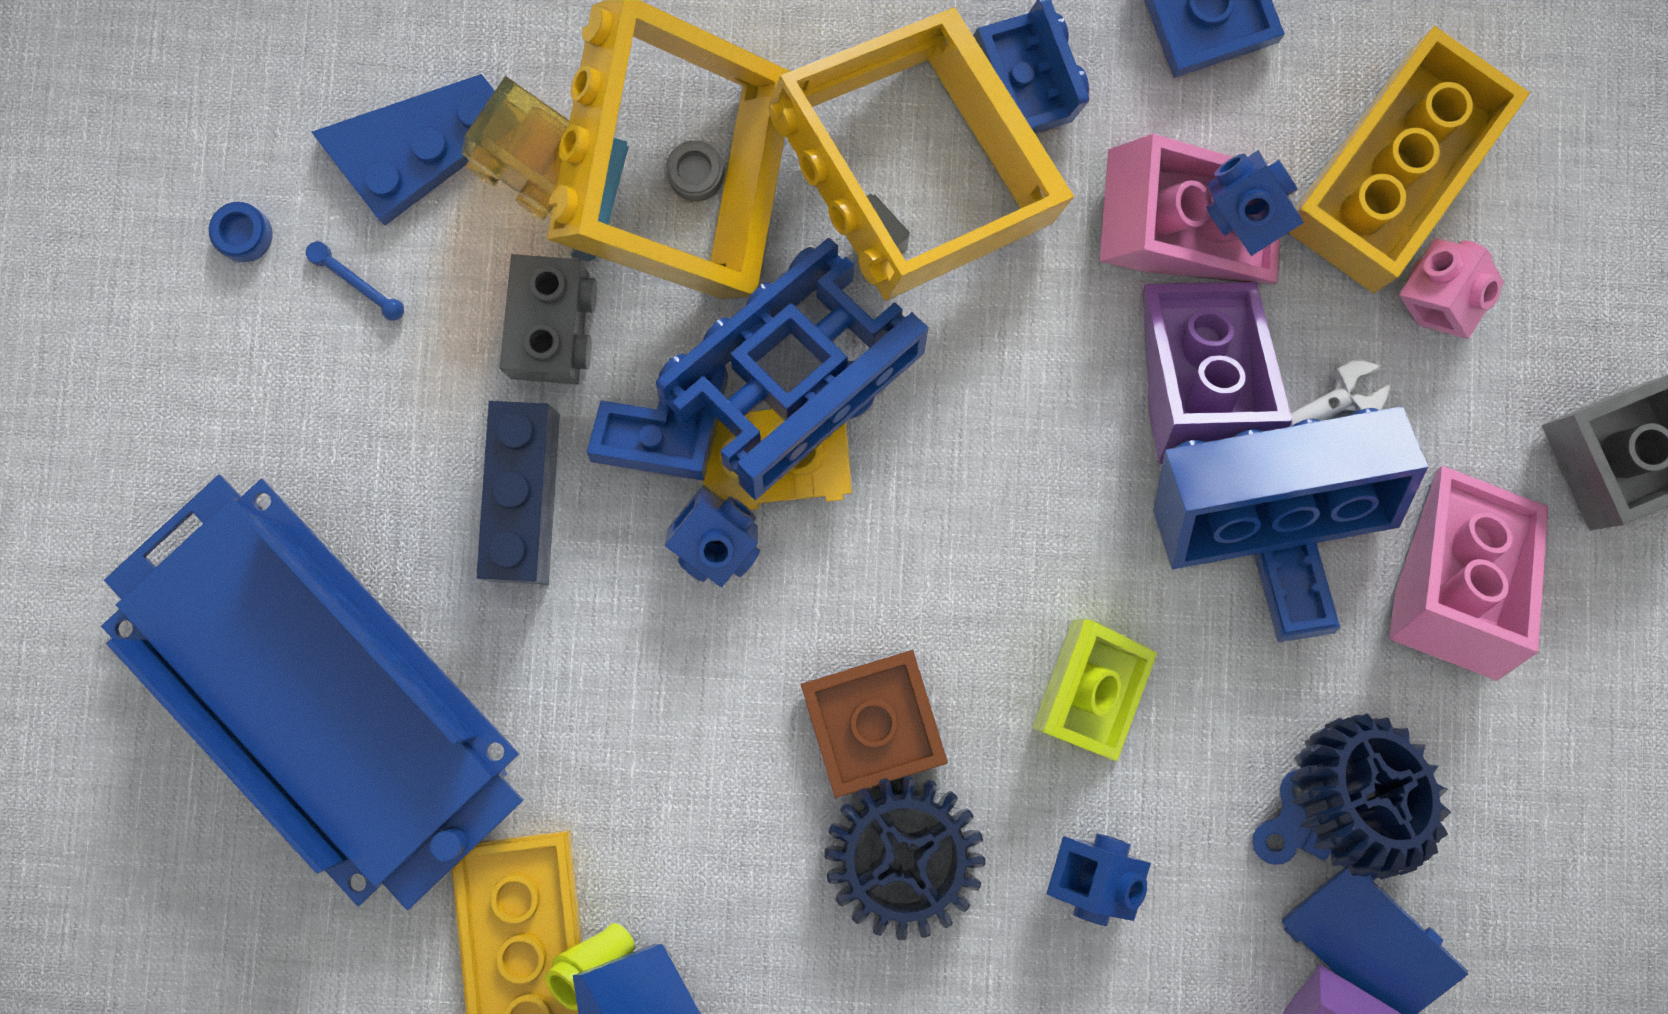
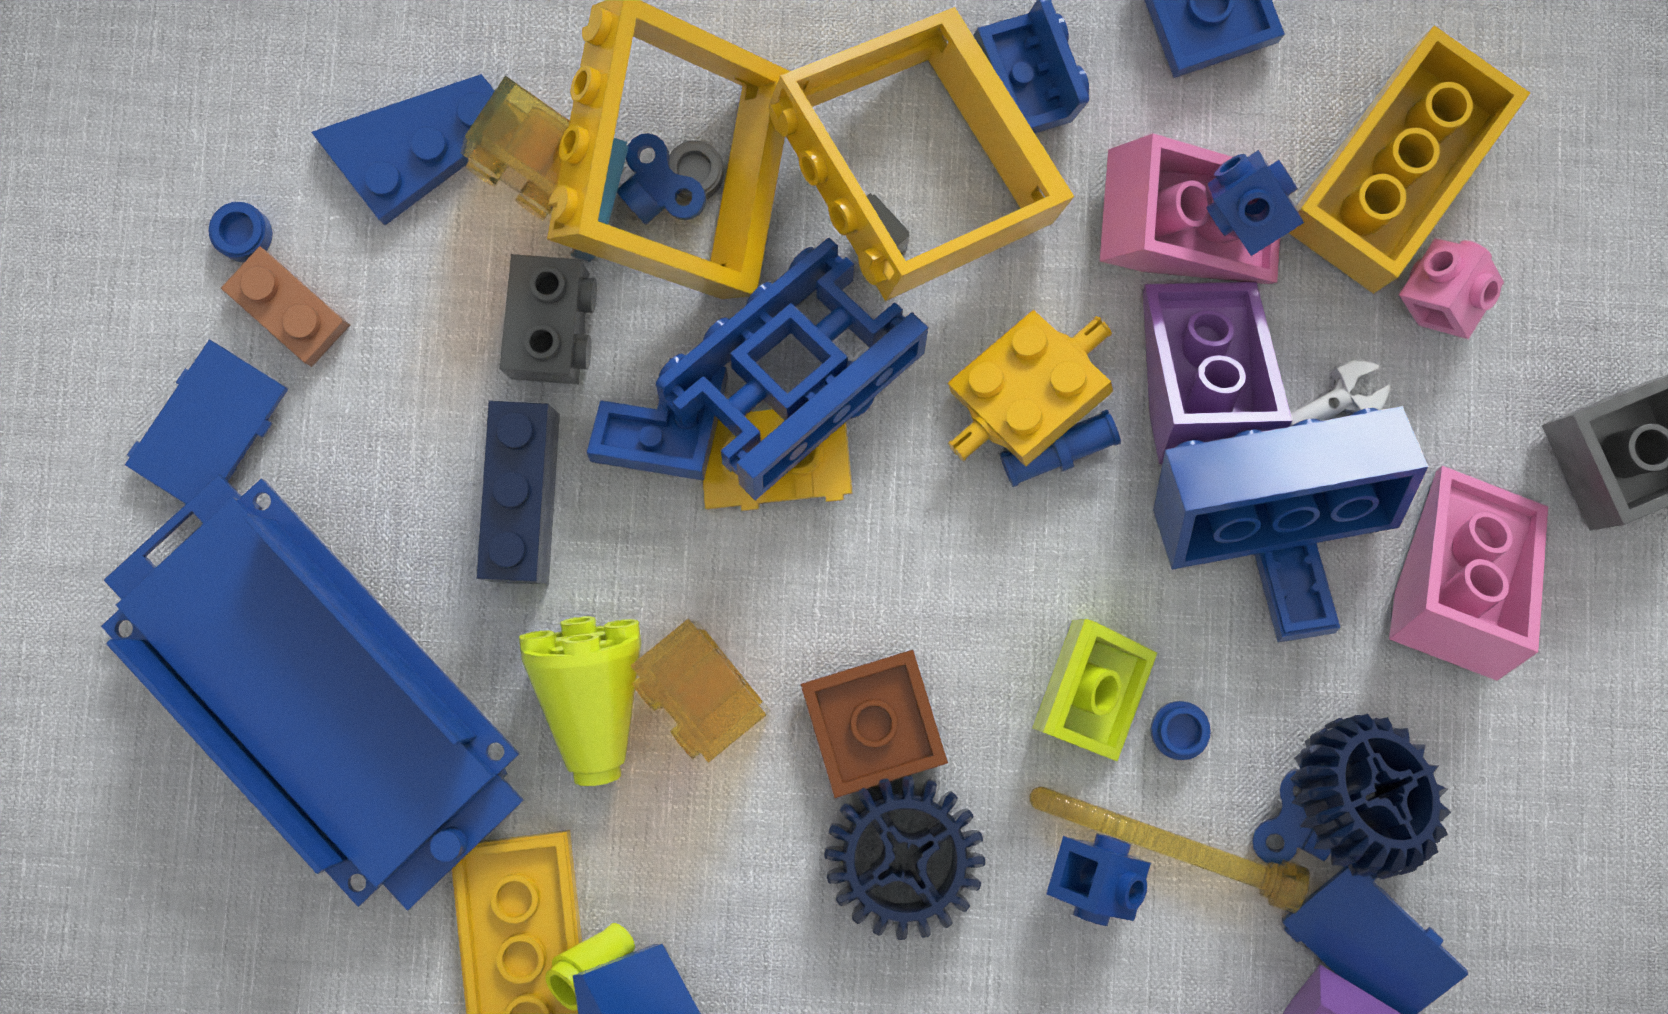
blue hinge [306,241,404,321] -> none
blue brick [665,485,760,588] -> none
none -> blue piece [125,339,288,504]
none -> nougat plate [221,246,350,367]
none -> neon yellow cone [519,616,642,786]
none -> blue piece [617,133,706,225]
none -> clear yellow brick [631,618,771,763]
none -> yellow plate [947,309,1113,467]
none -> blue pin [999,410,1121,487]
none -> clear yellow piece [1029,787,1310,914]
none -> blue plate [1150,701,1211,760]

